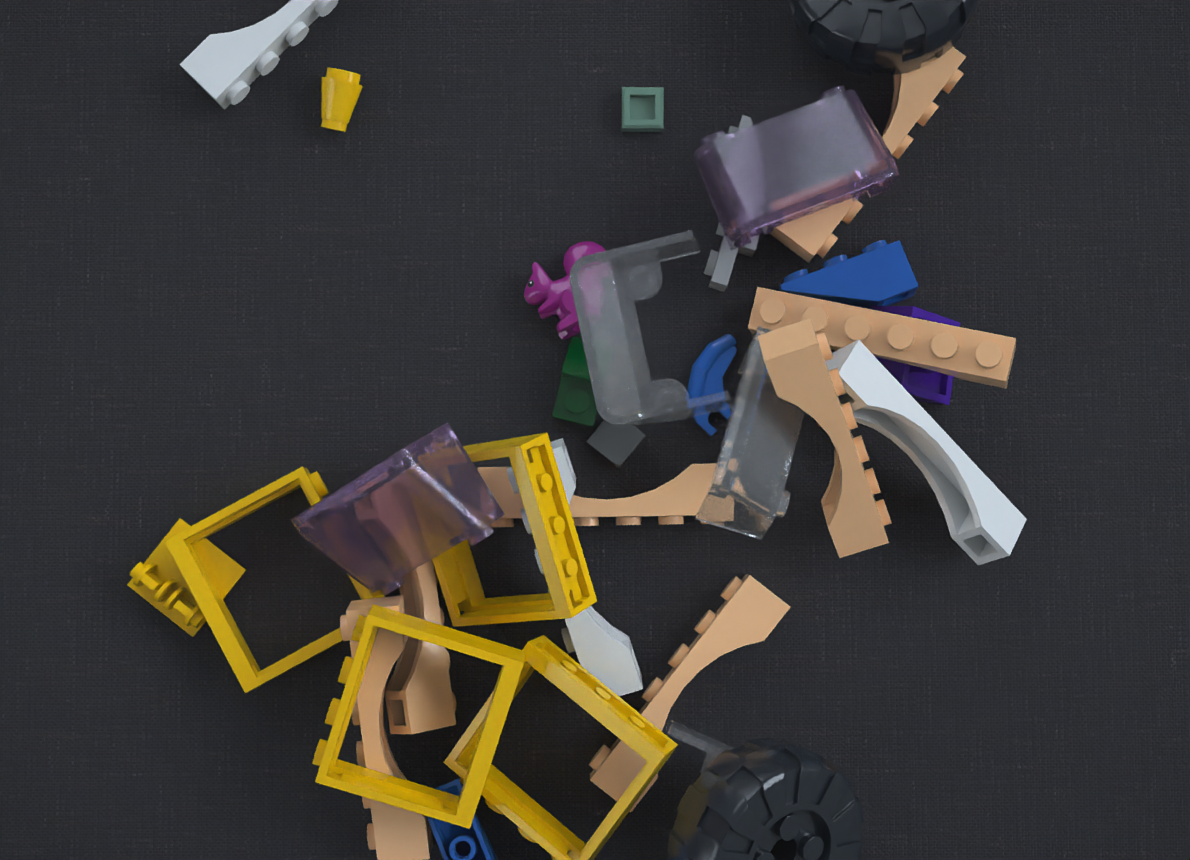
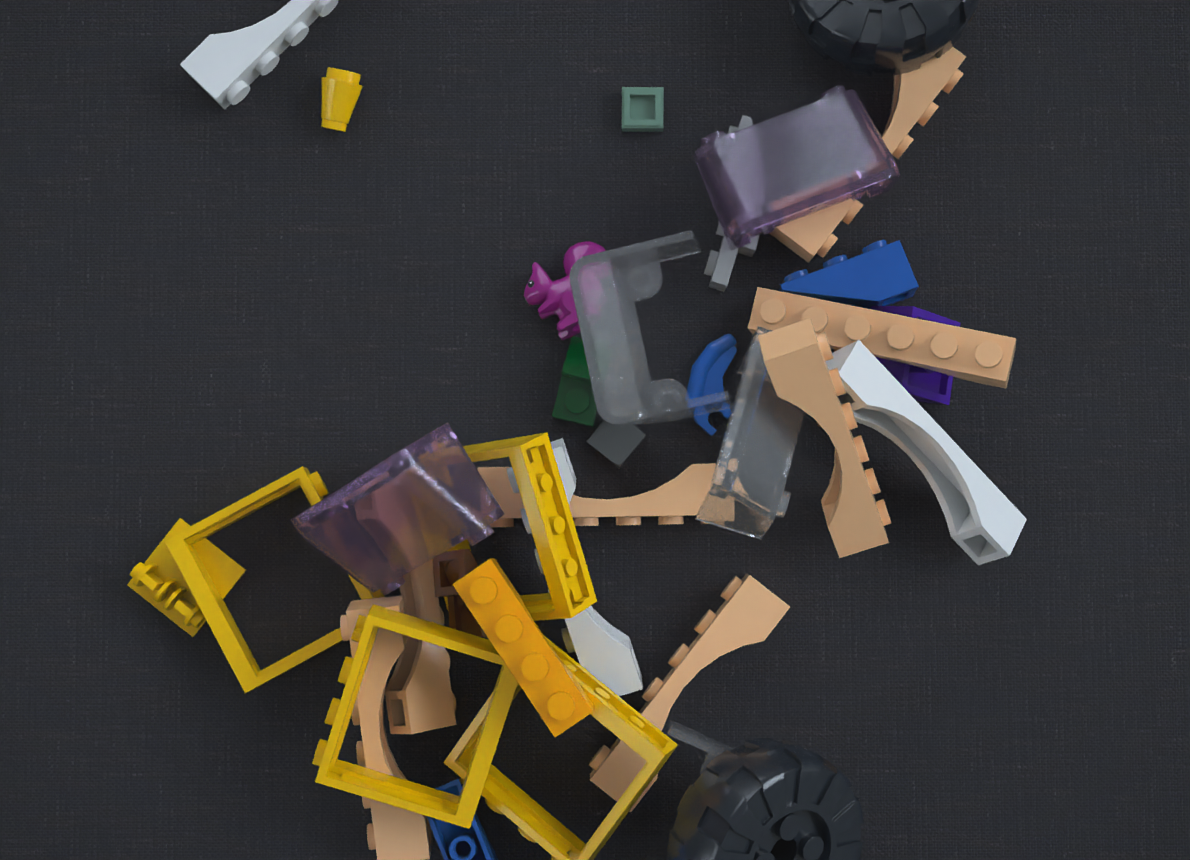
none -> reddish brown slope [432,549,487,638]
none -> light orange arch [452,558,595,738]

